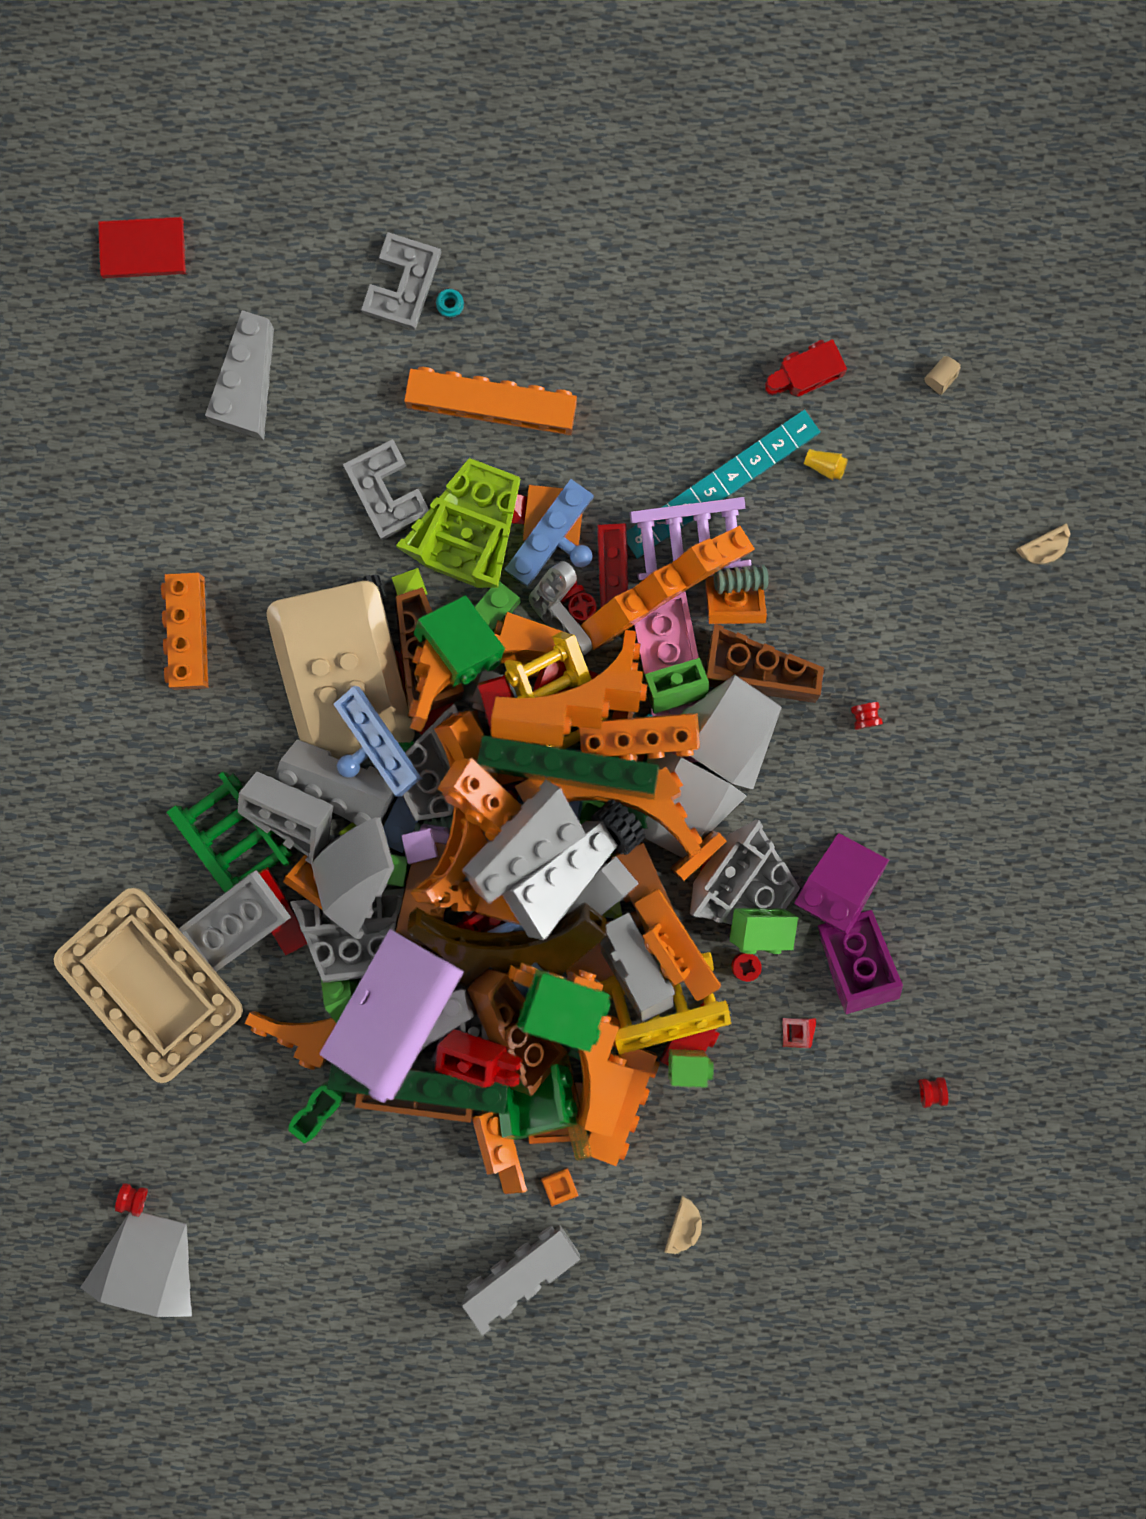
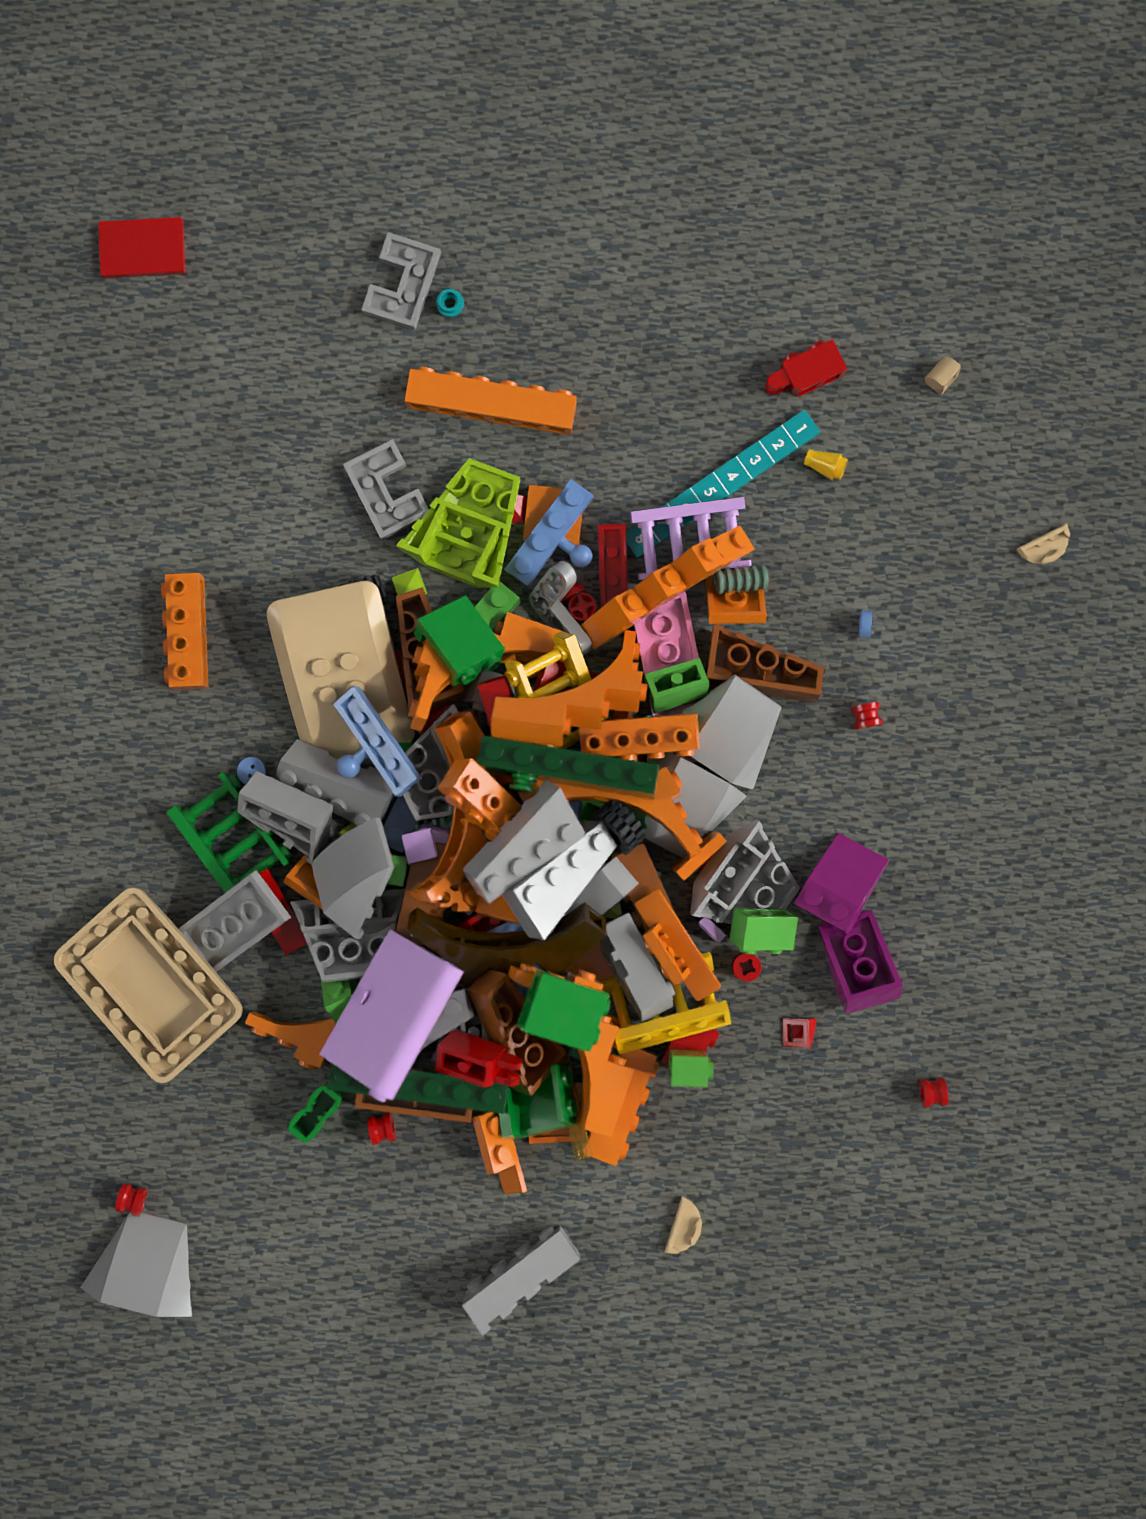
light grey wedge [205,310,274,441] -> none
orange tile [541,1168,578,1206] -> none
none -> medium blue tile [237,757,267,784]
none -> red wheel [367,1112,396,1145]
none -> green bush [509,774,538,794]
none -> lavender tile [697,917,726,943]
none -> medium blue tile [858,610,872,639]

